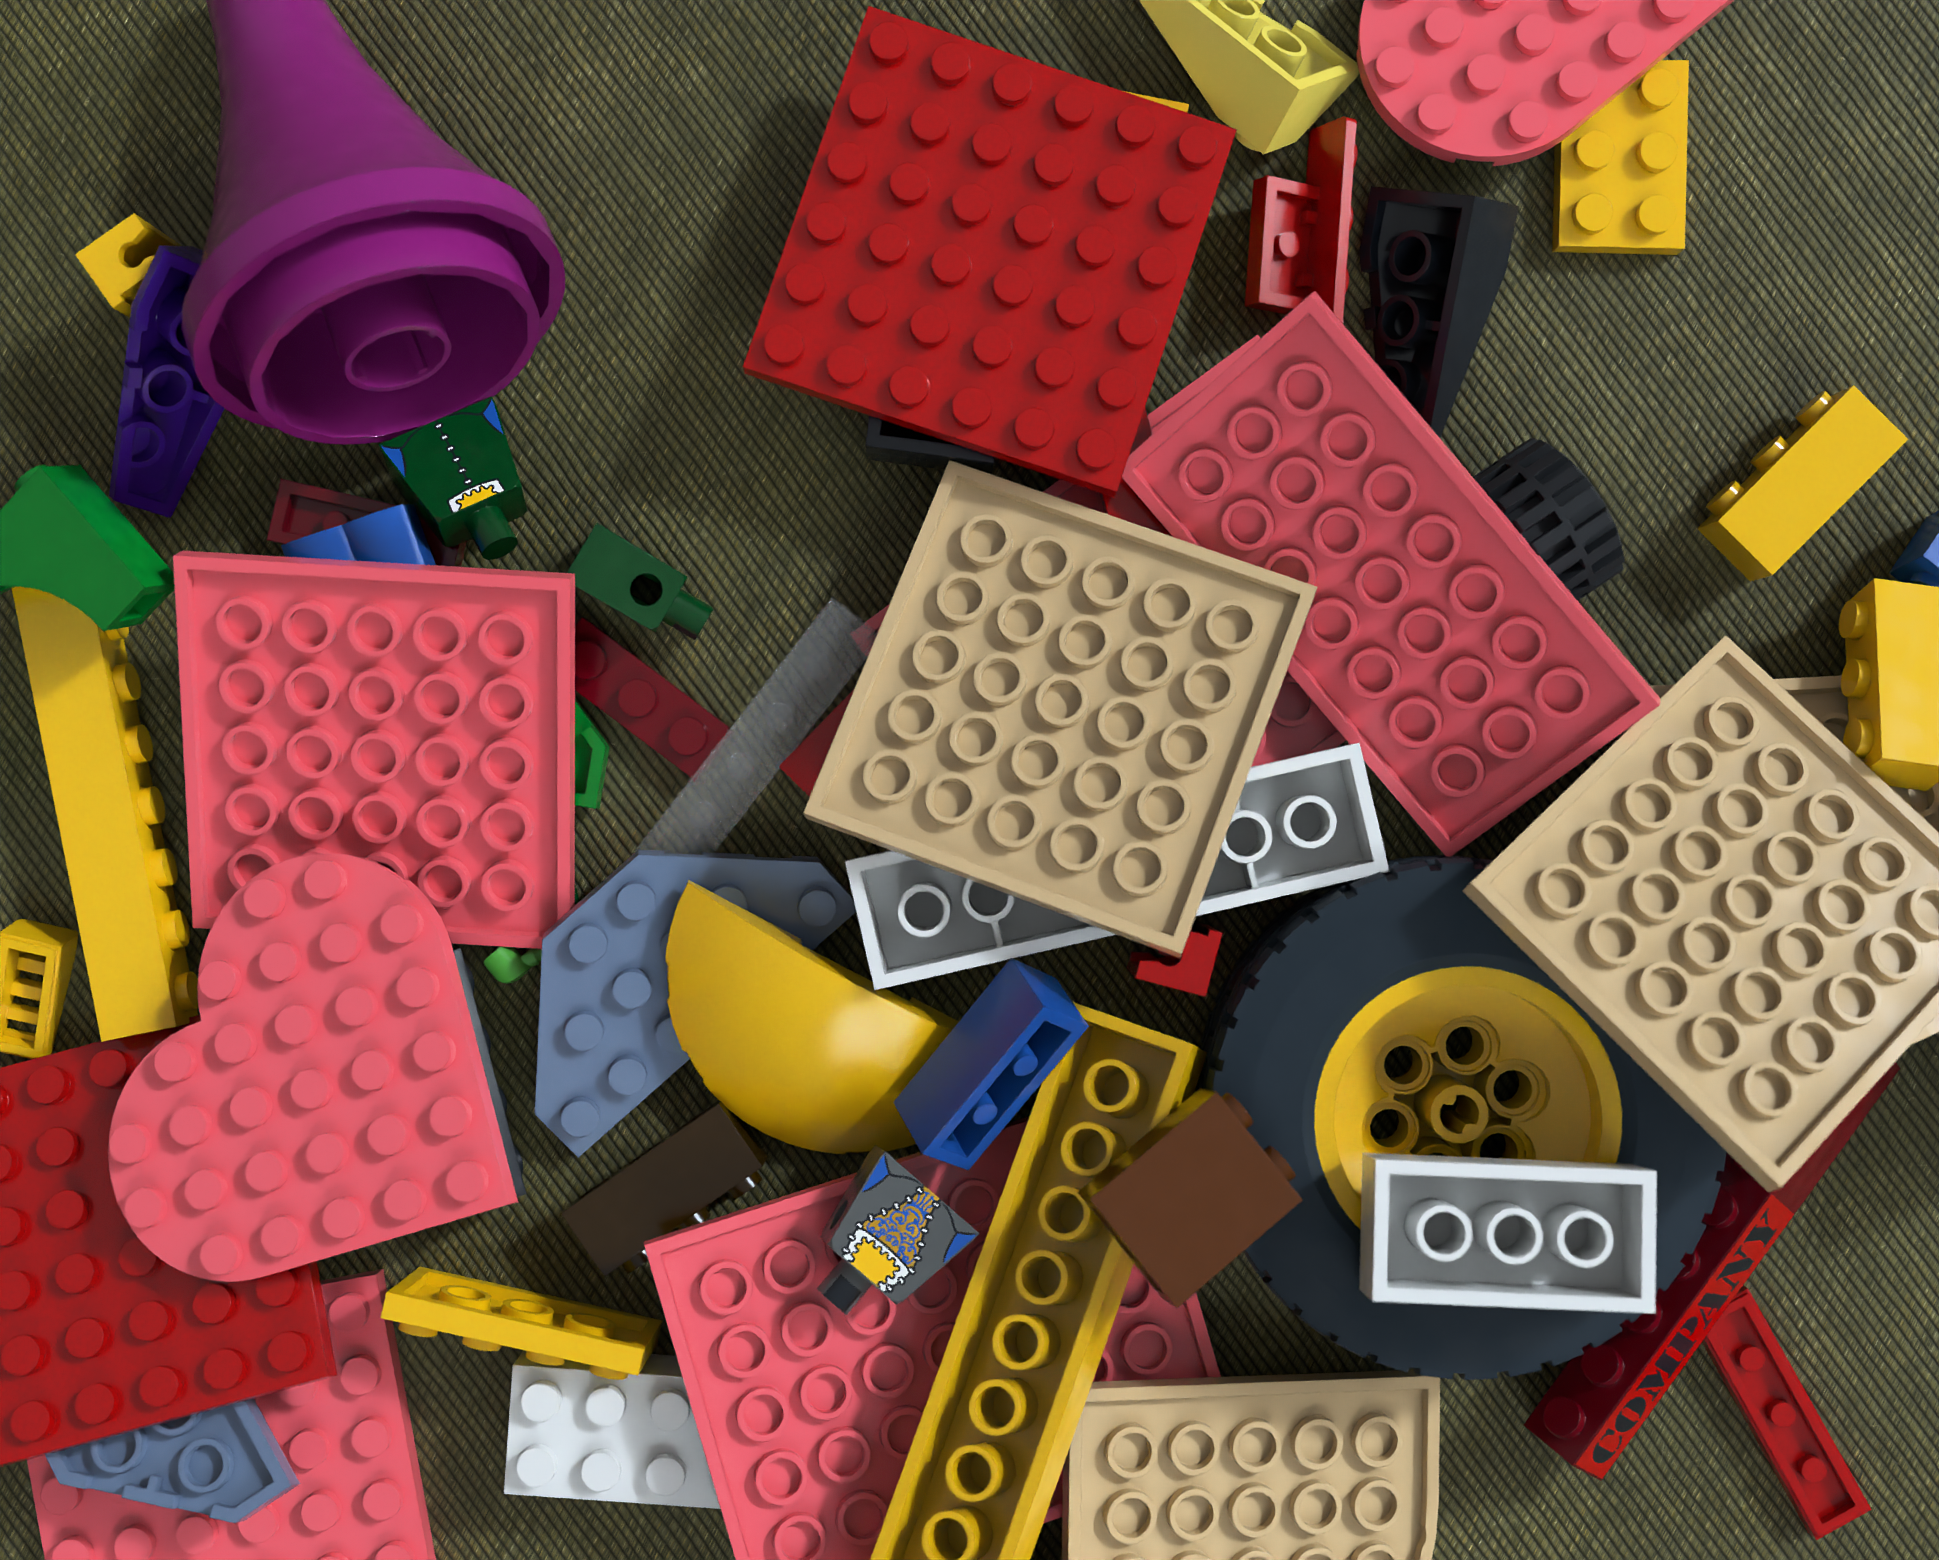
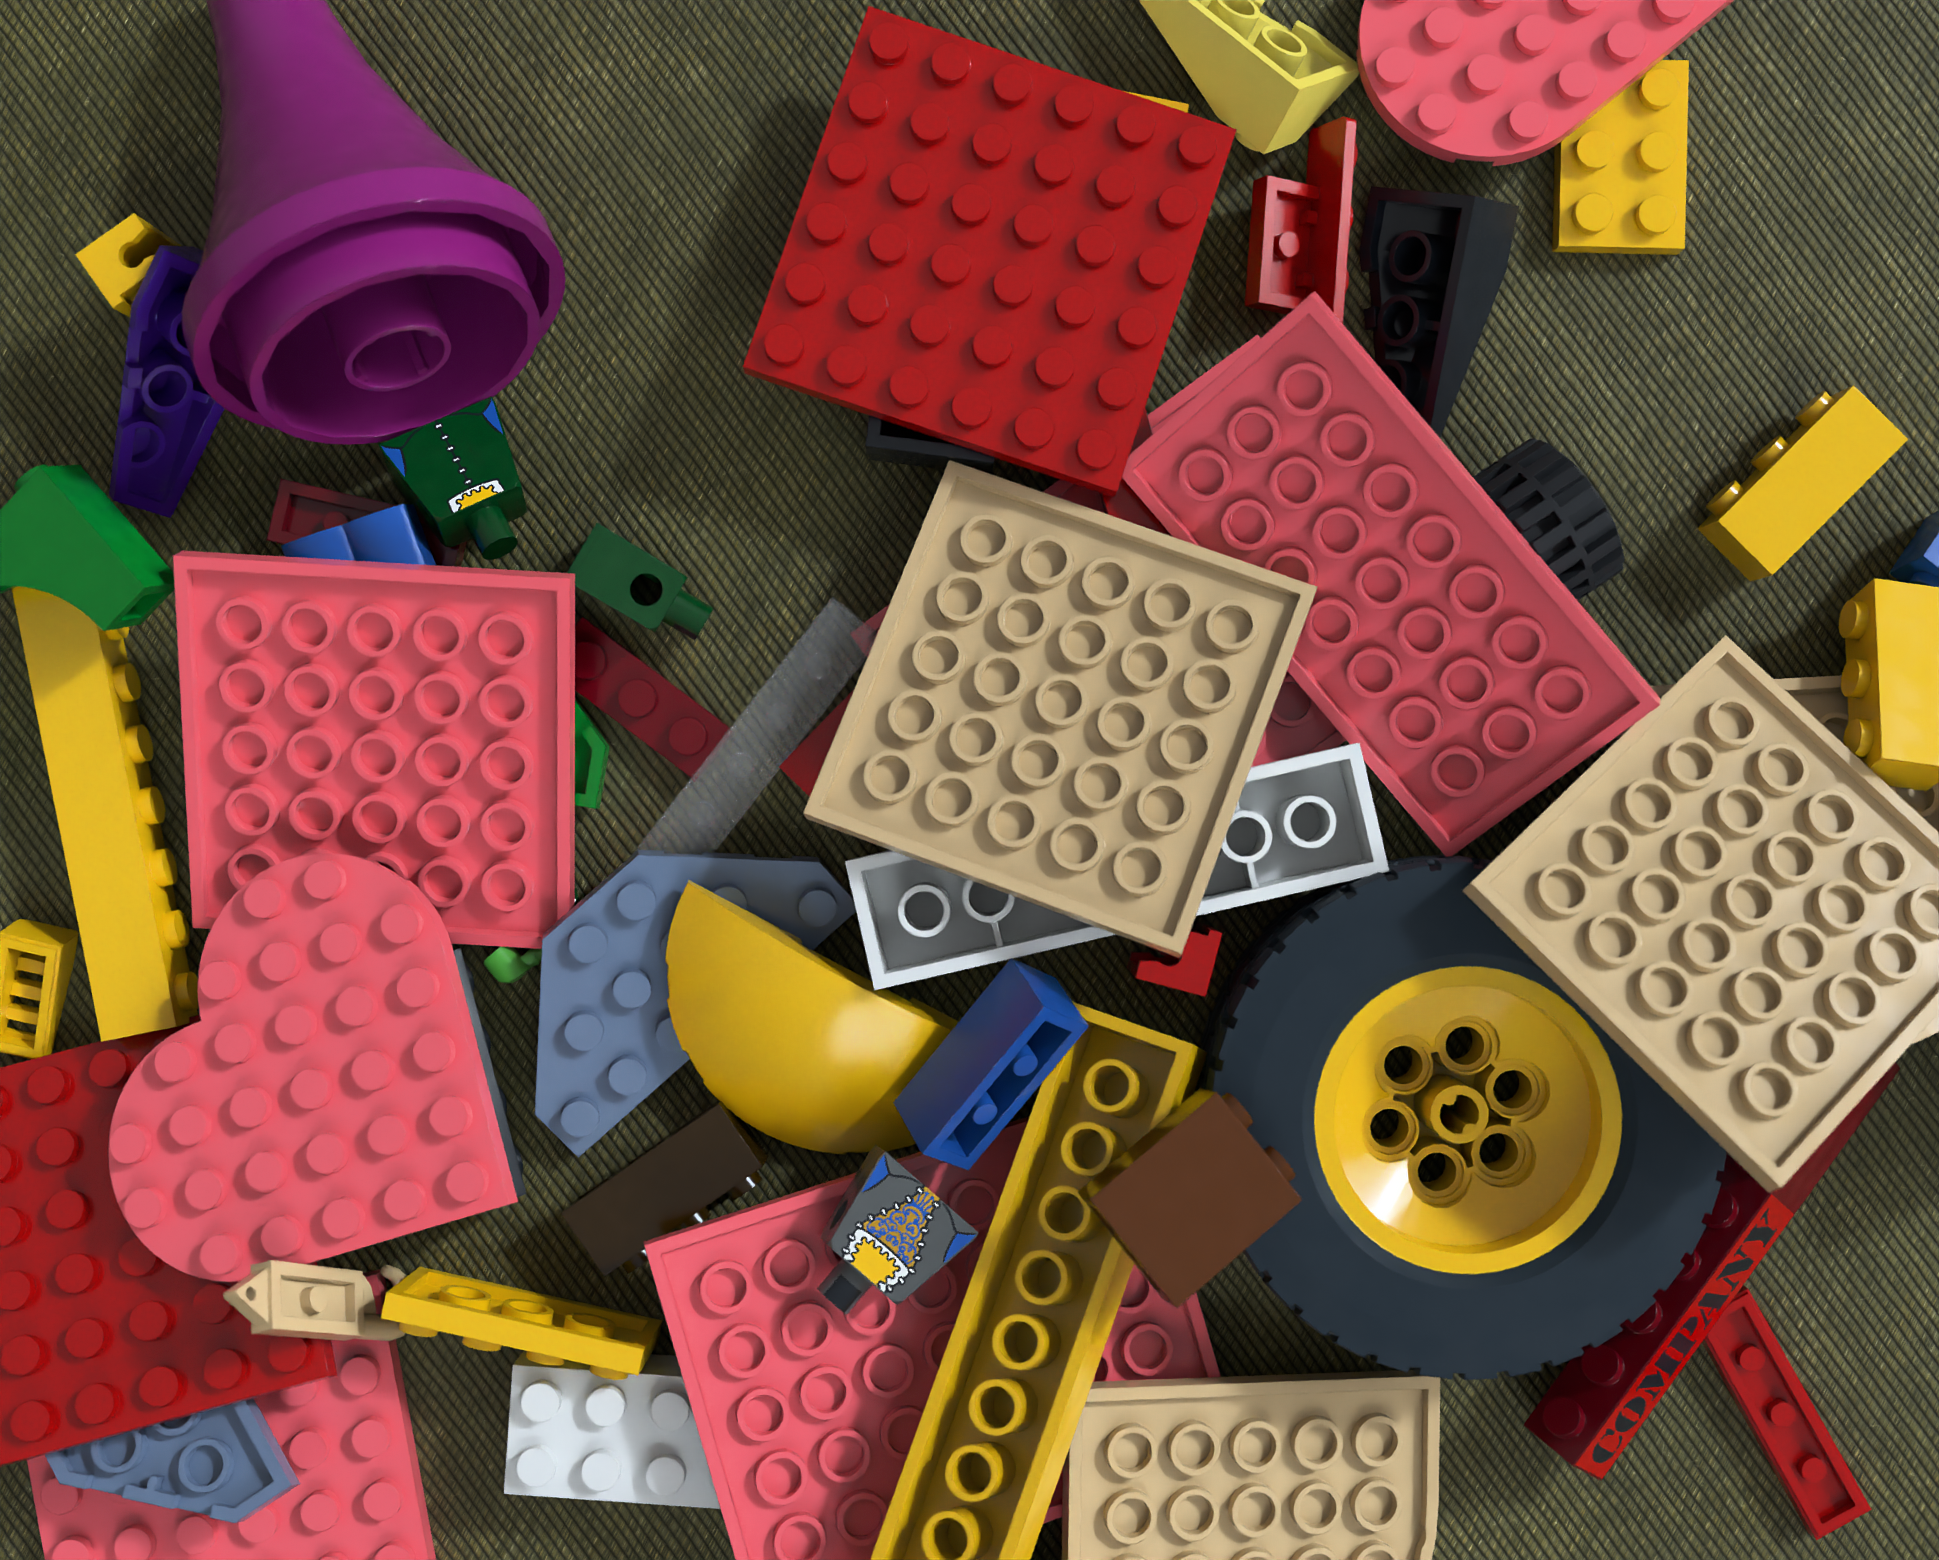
white brick [1359,1153,1657,1313] -> none
none -> tan plate [223,1260,407,1341]

